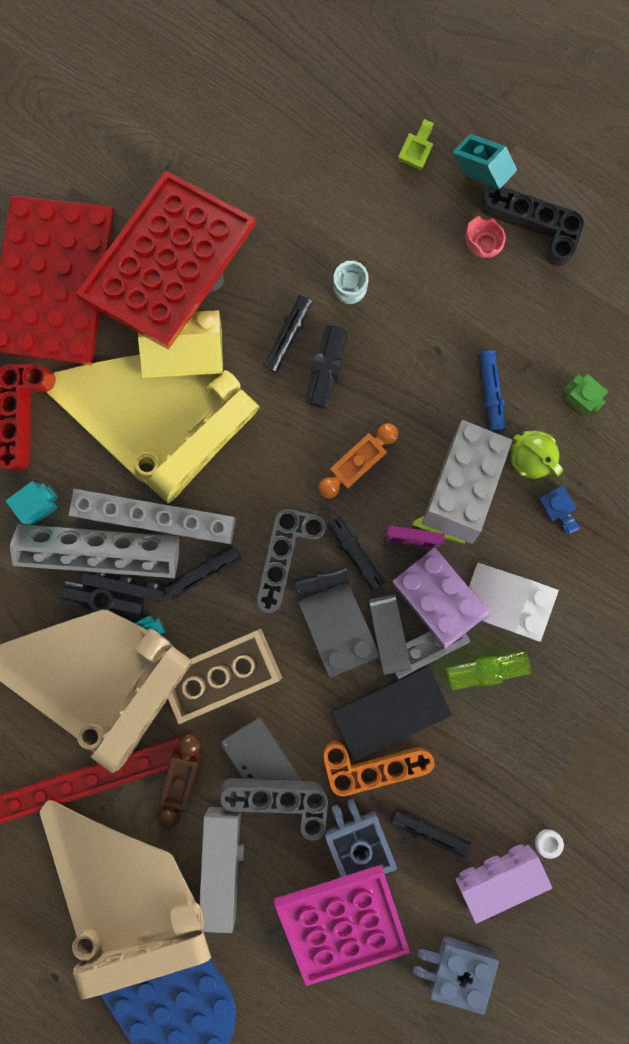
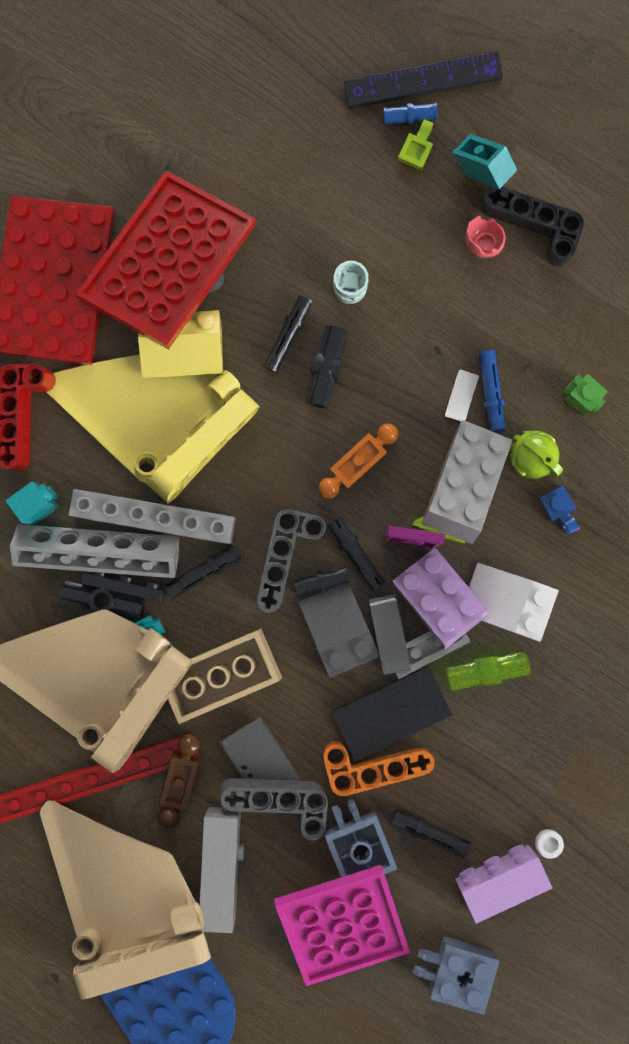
none -> black tile [344,51,503,109]
none -> blue pin [384,103,438,125]
none -> white sticker [445,370,479,421]

